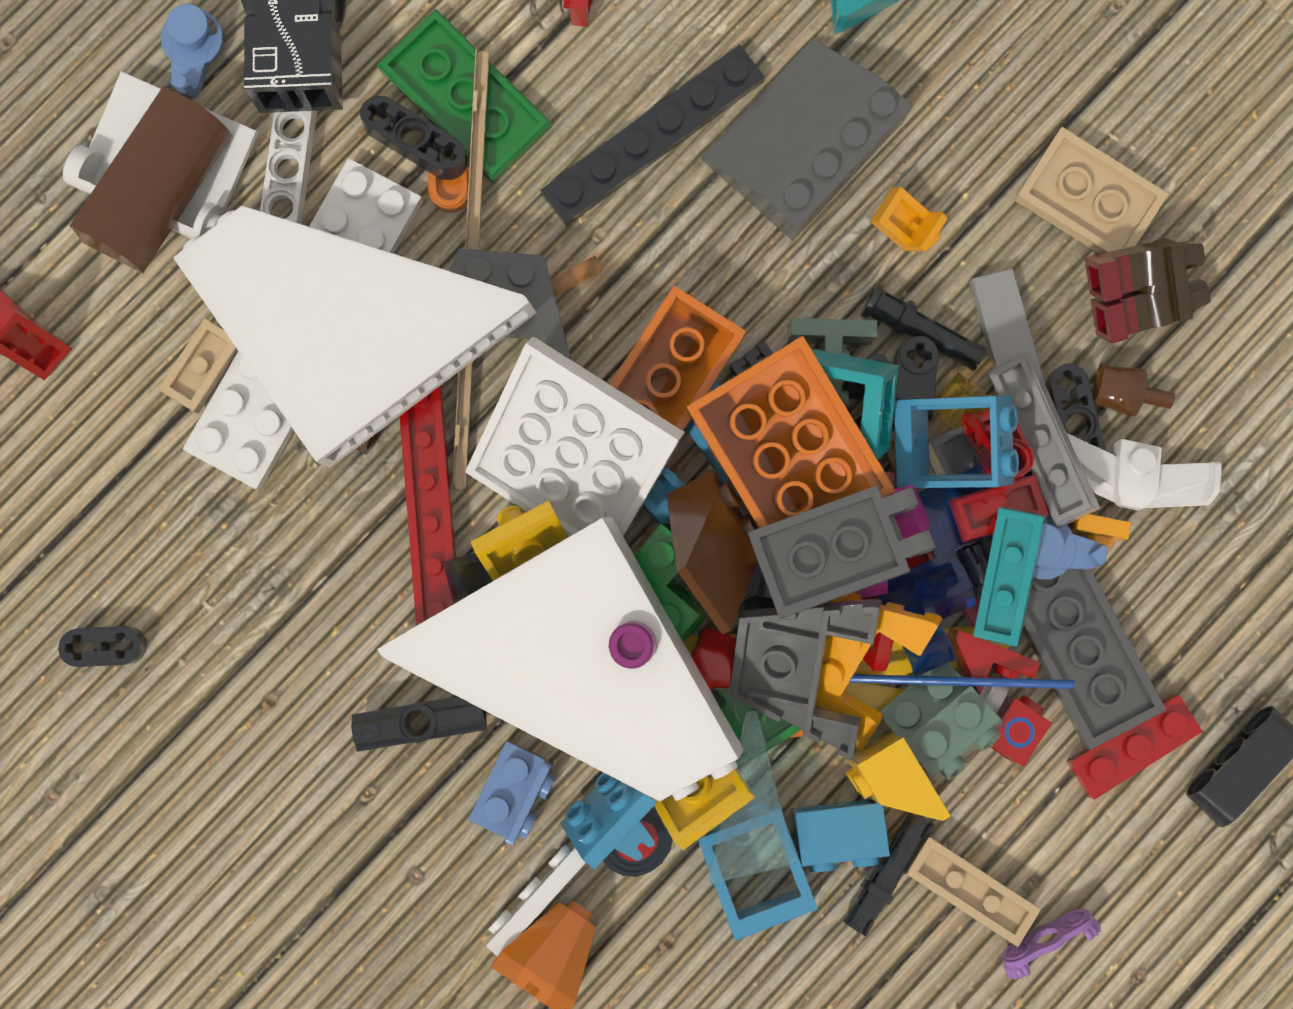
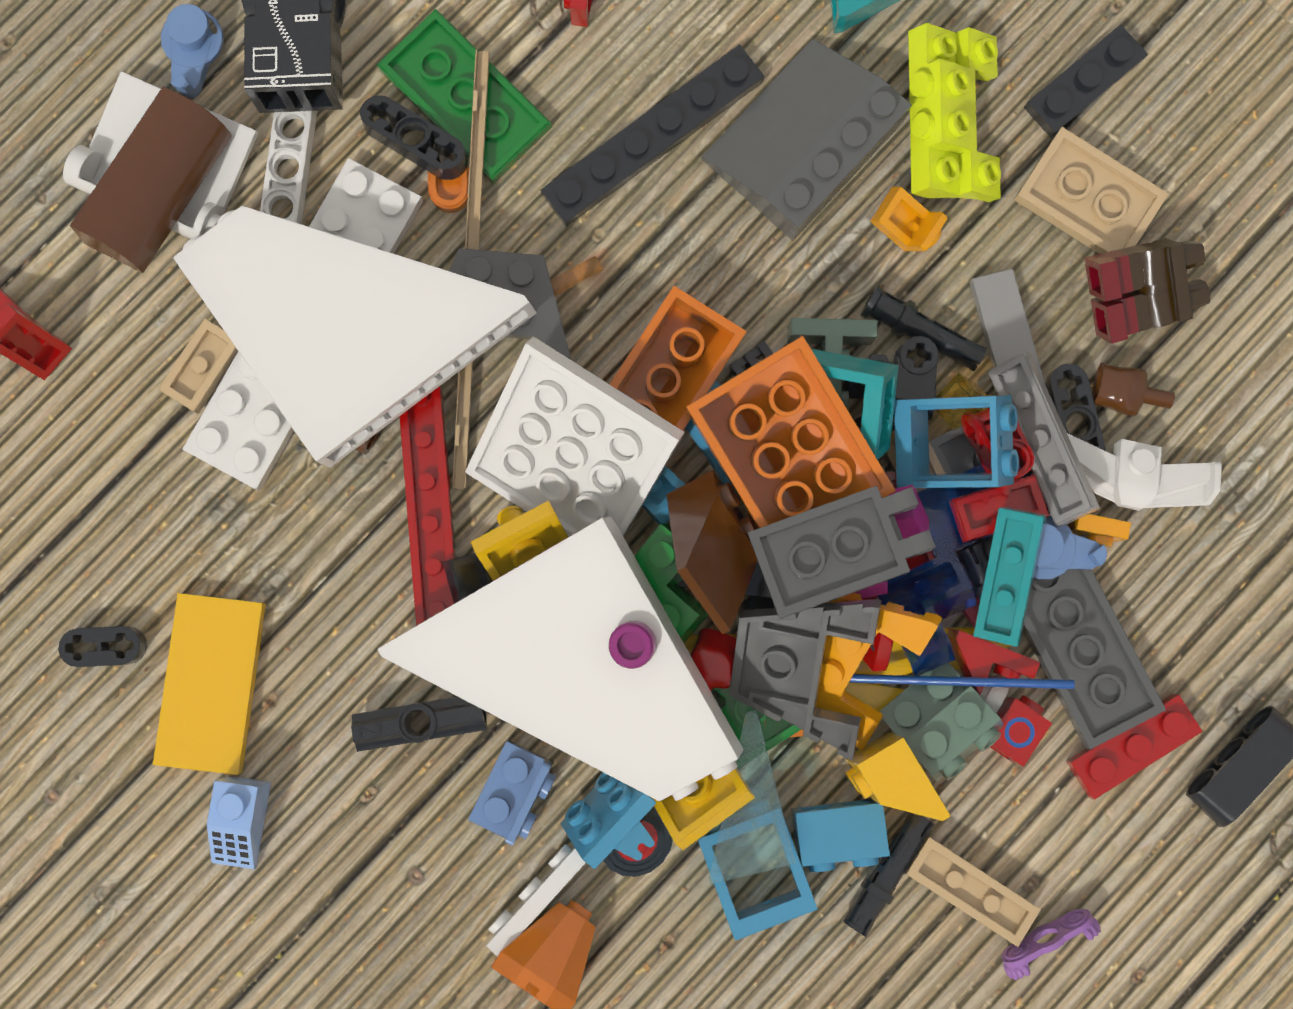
none -> yellow tile [153,593,266,775]
none -> light blue slope [207,776,271,869]
none -> neon yellow bracket [908,23,1001,202]
none -> black plate [1024,24,1148,138]

